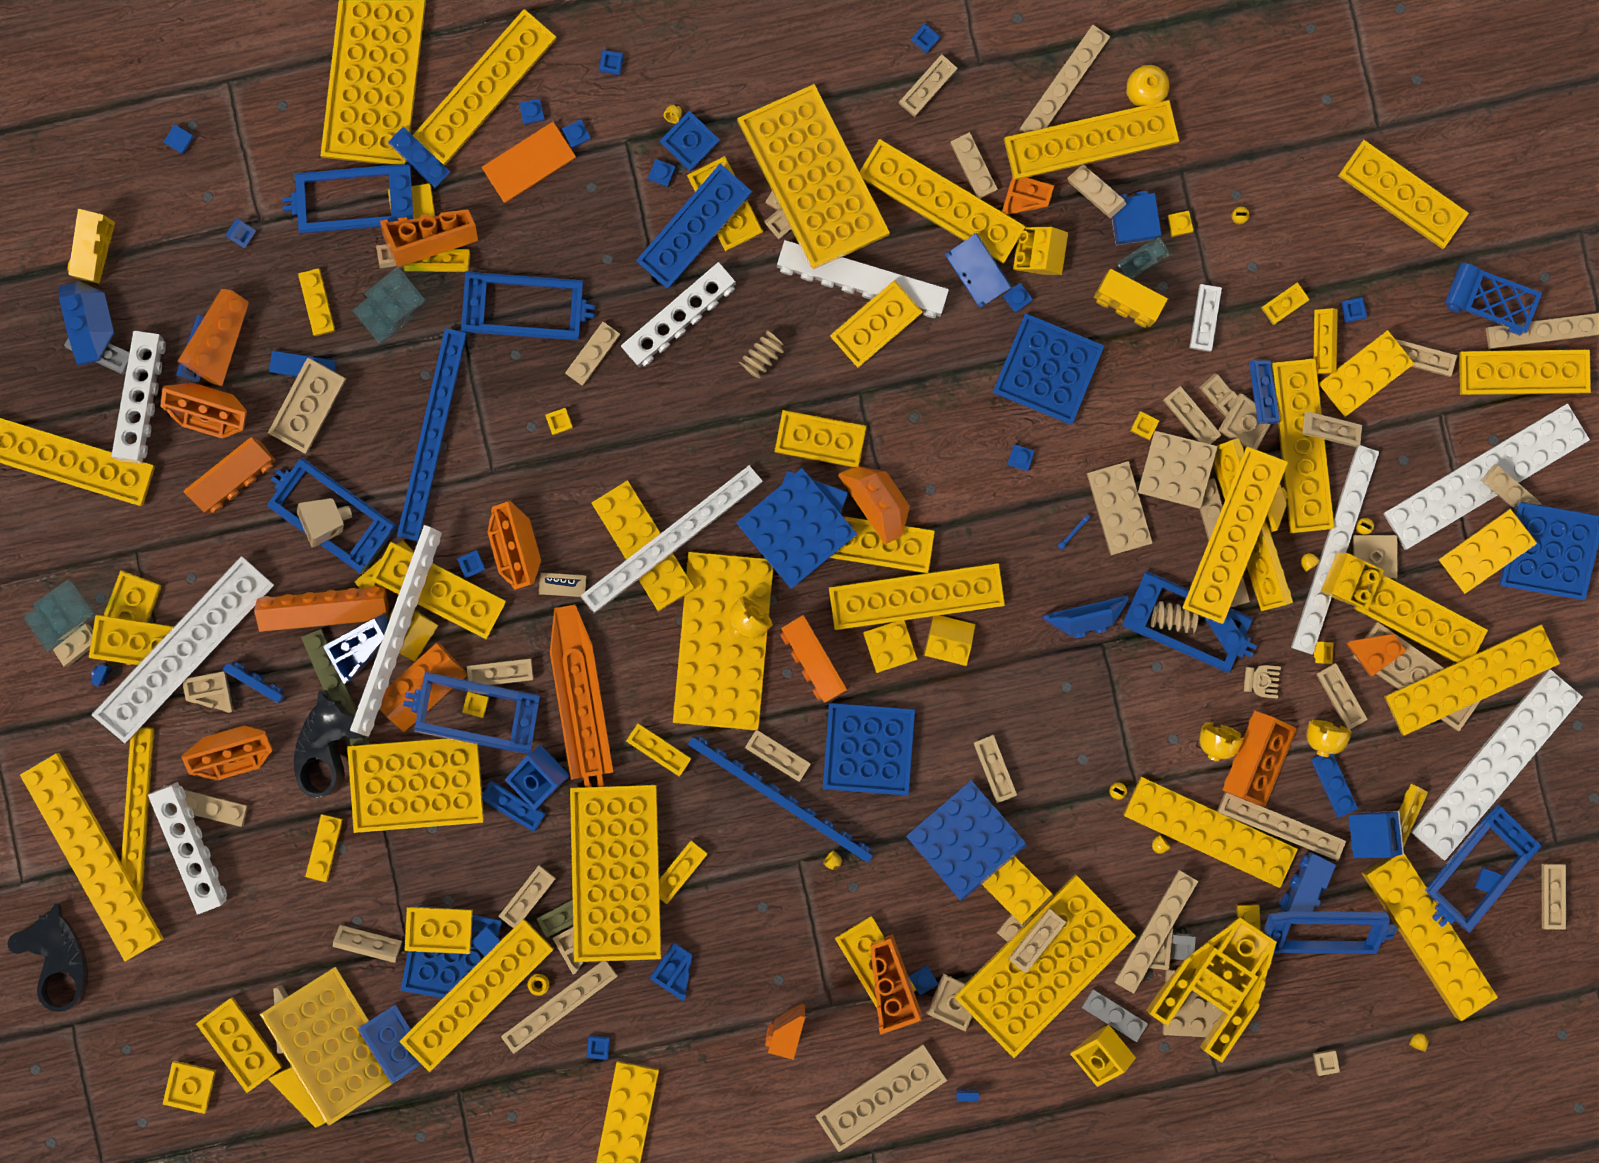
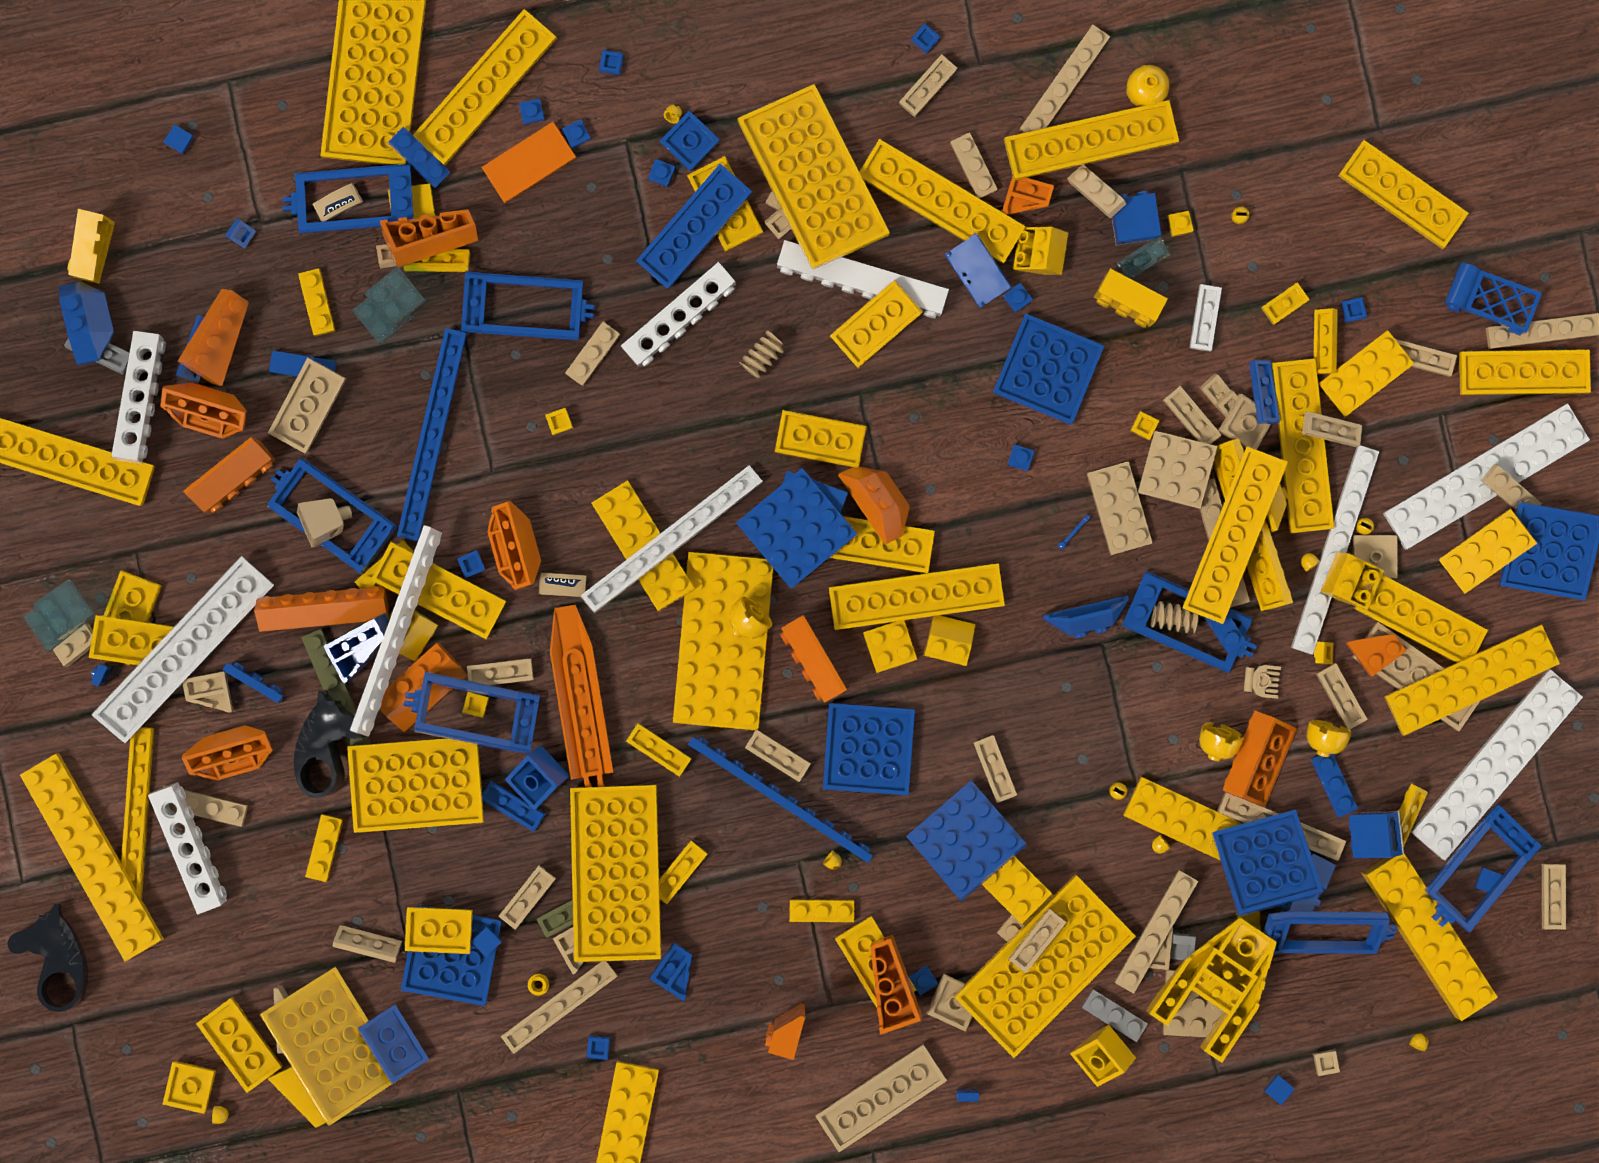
yellow plate [399,919,554,1072] -> none
none -> yellow hinge [212,1106,229,1124]
none -> tan slope [313,183,363,222]
none -> yellow plate [790,899,854,922]
none -> blue plate [1212,810,1323,916]
none -> blue tile [1264,1074,1295,1105]

